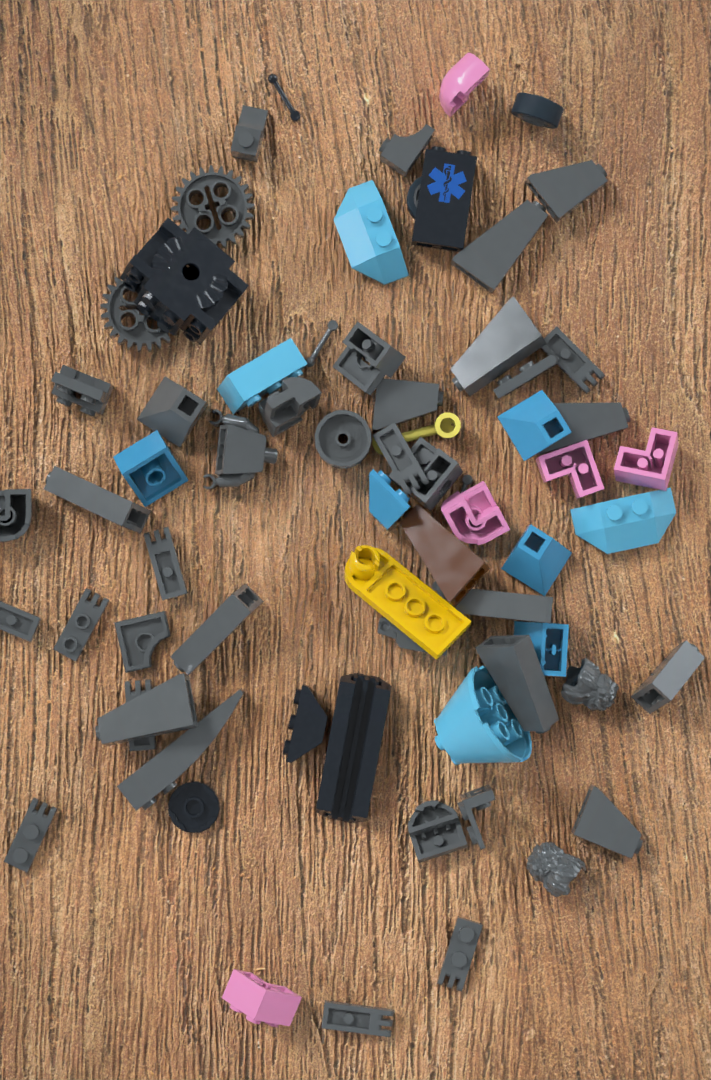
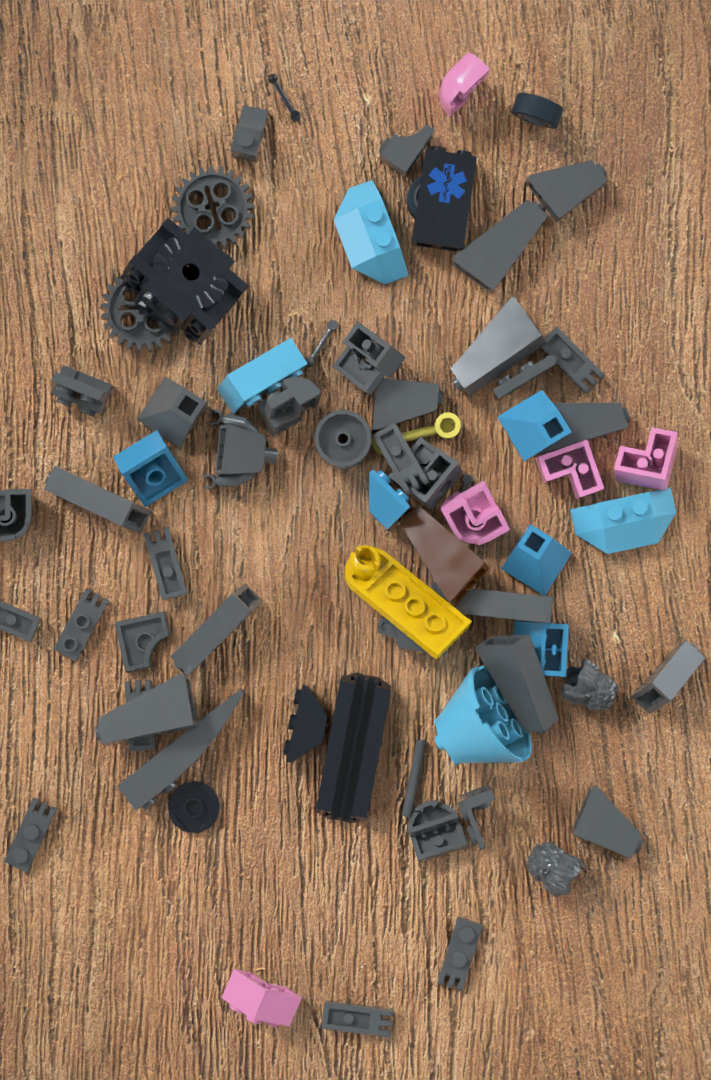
none -> dark grey bar [402,739,427,818]

